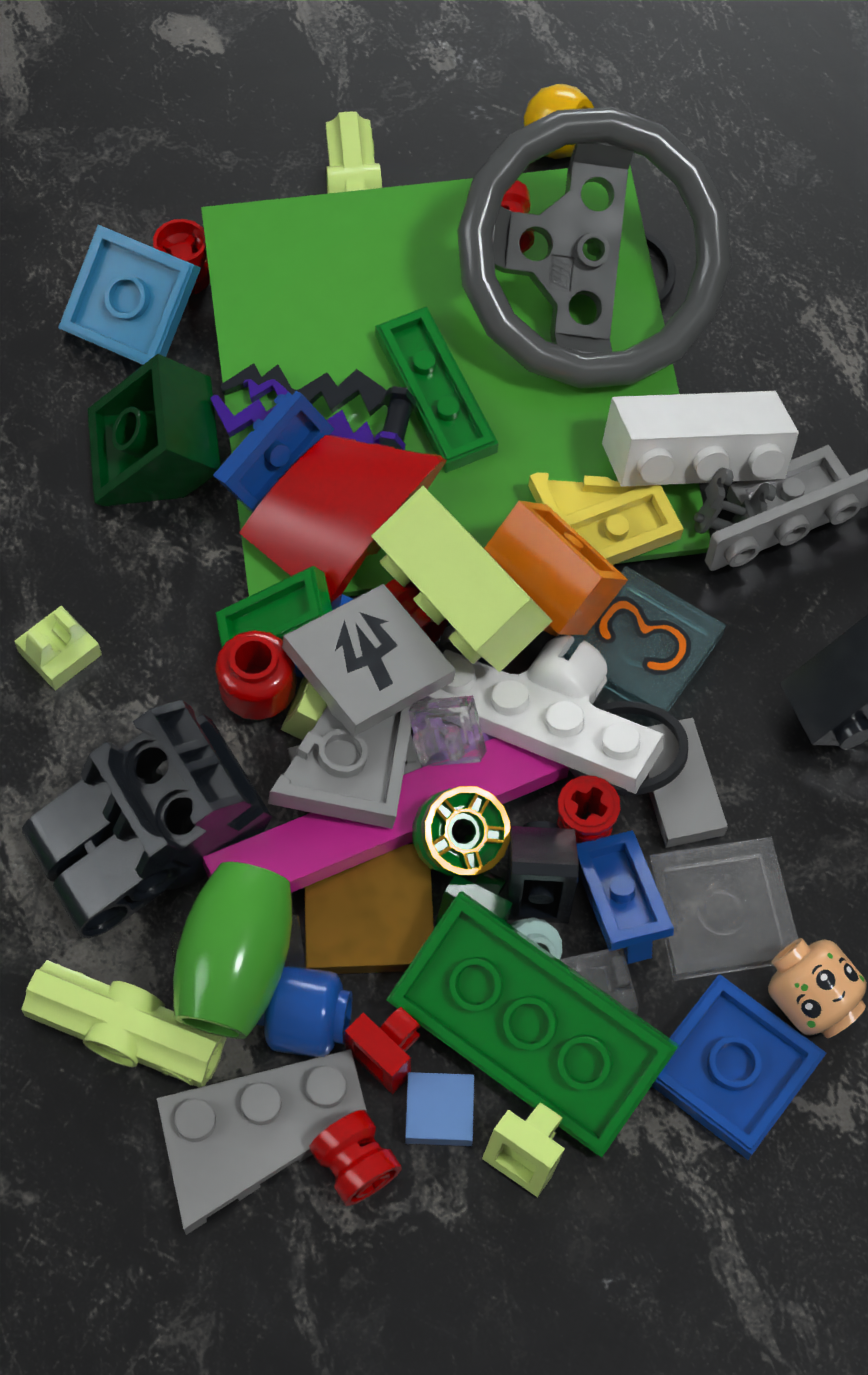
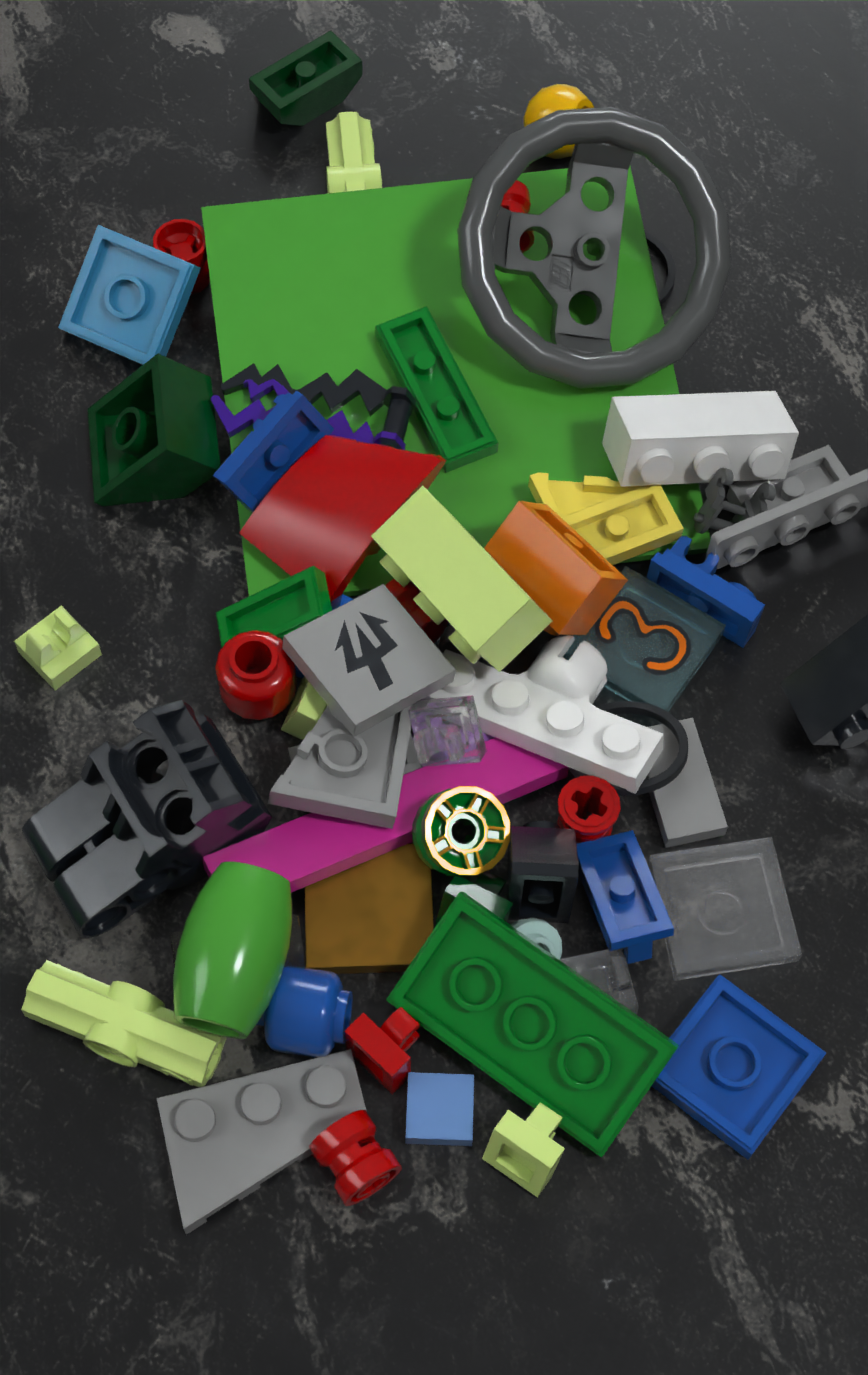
light nougat head [768,938,867,1038] -> none
none -> dark green slope [249,30,363,126]
none -> blue plate [644,536,765,648]

